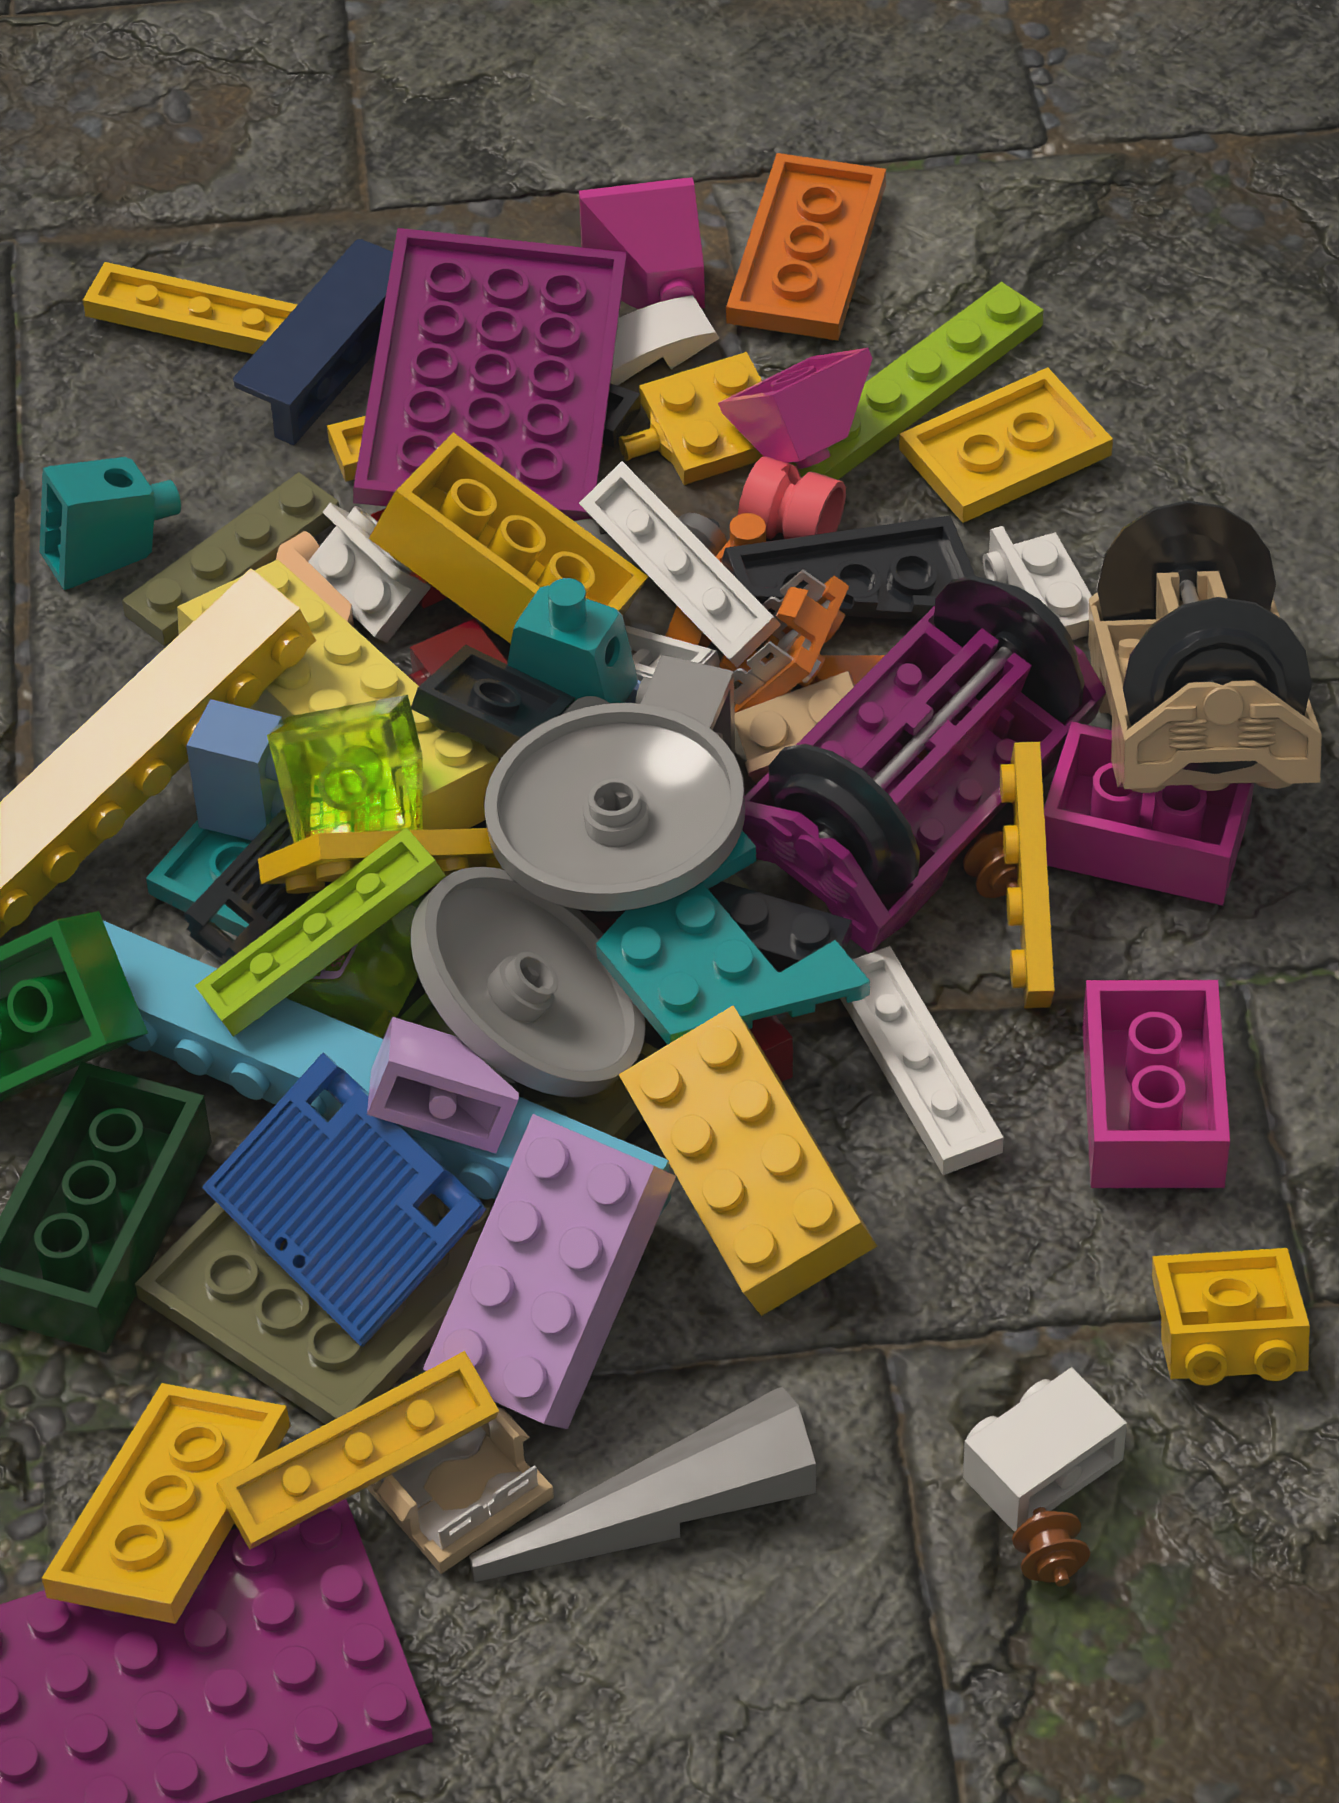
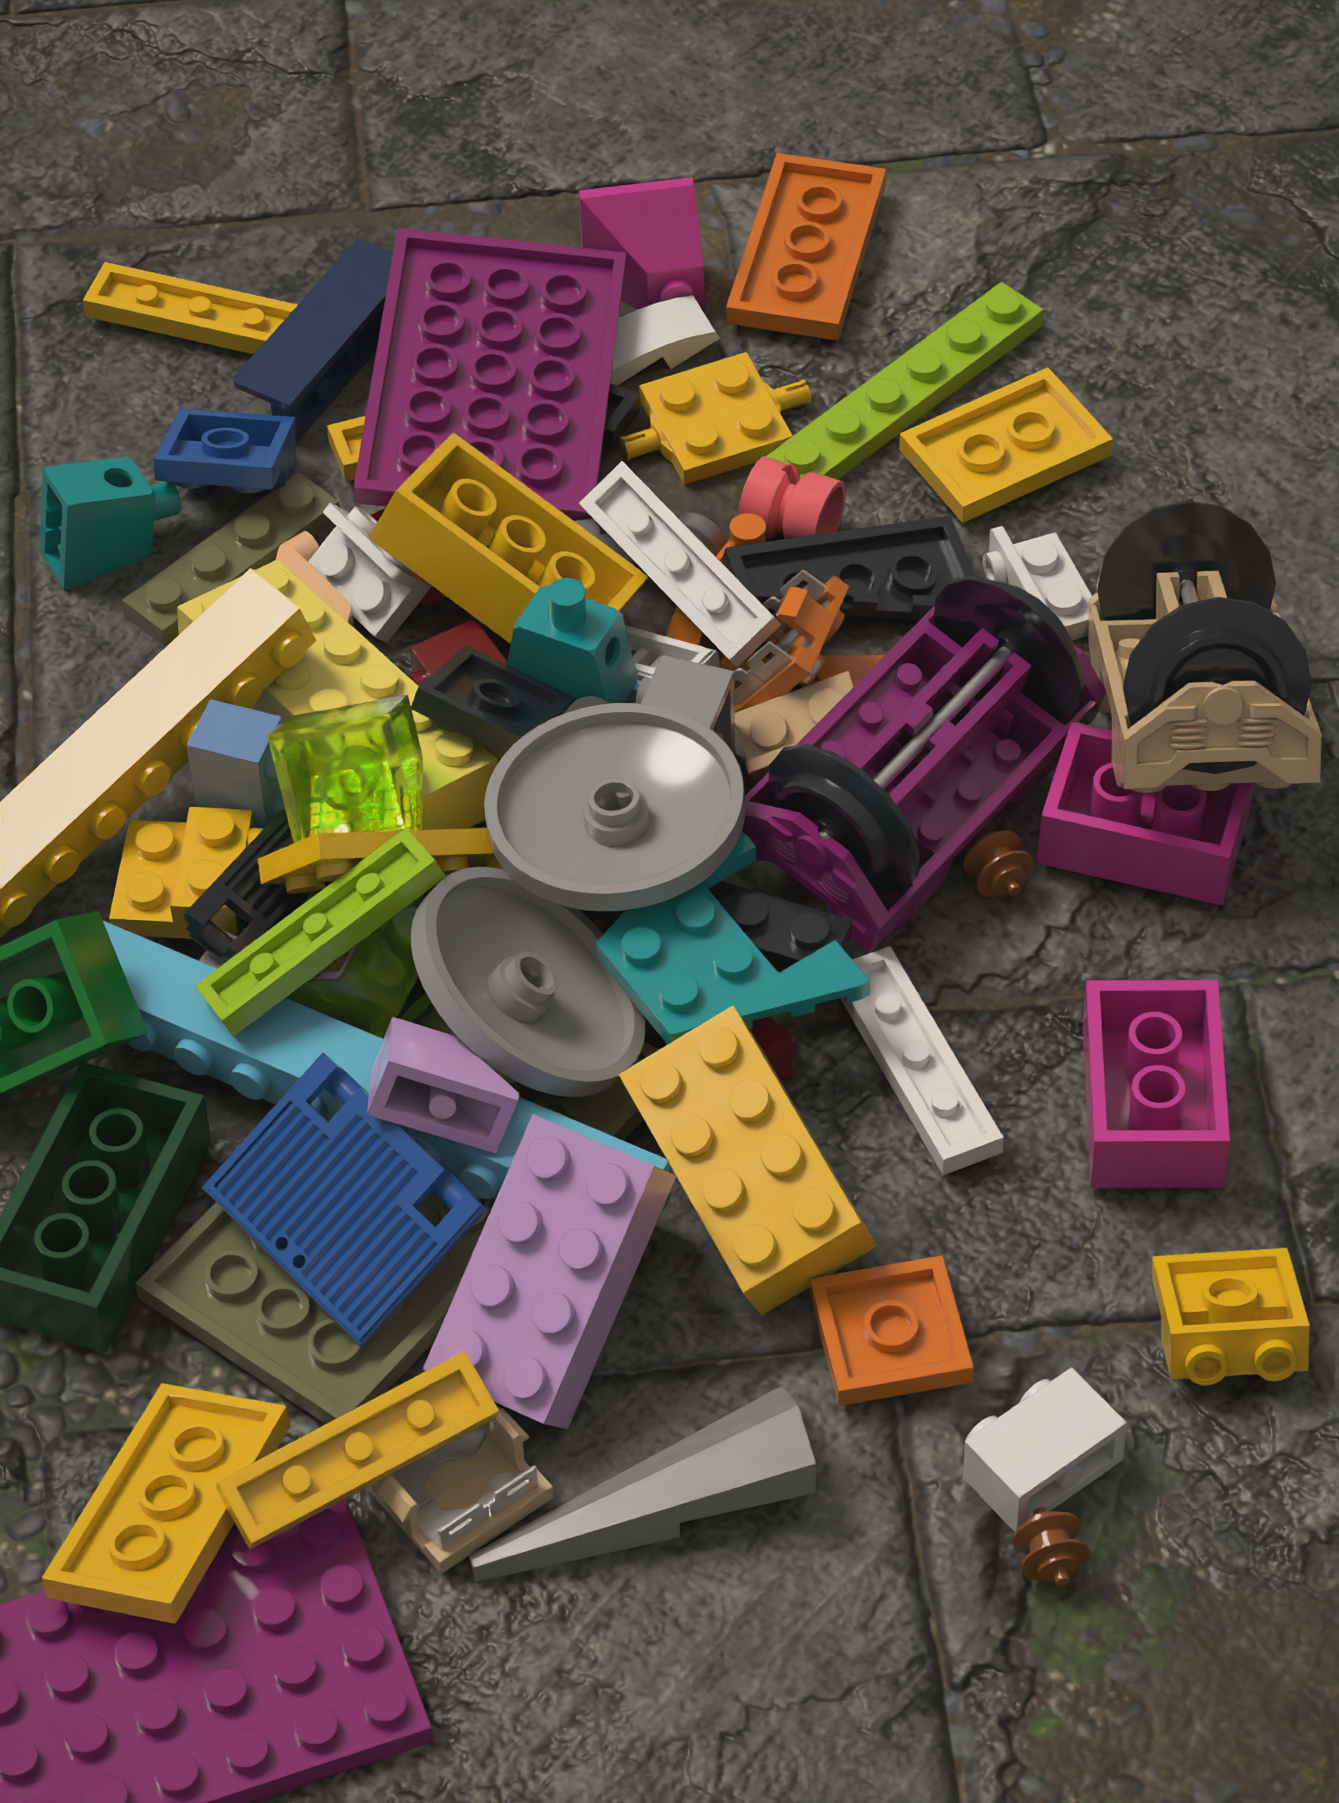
dark pink slope [718,348,873,469] -> none
yellow plate [1000,742,1055,1008] -> none
none -> yellow plate [109,807,264,939]
none -> blue plate [154,408,296,493]
none -> orange plate [810,1255,974,1406]

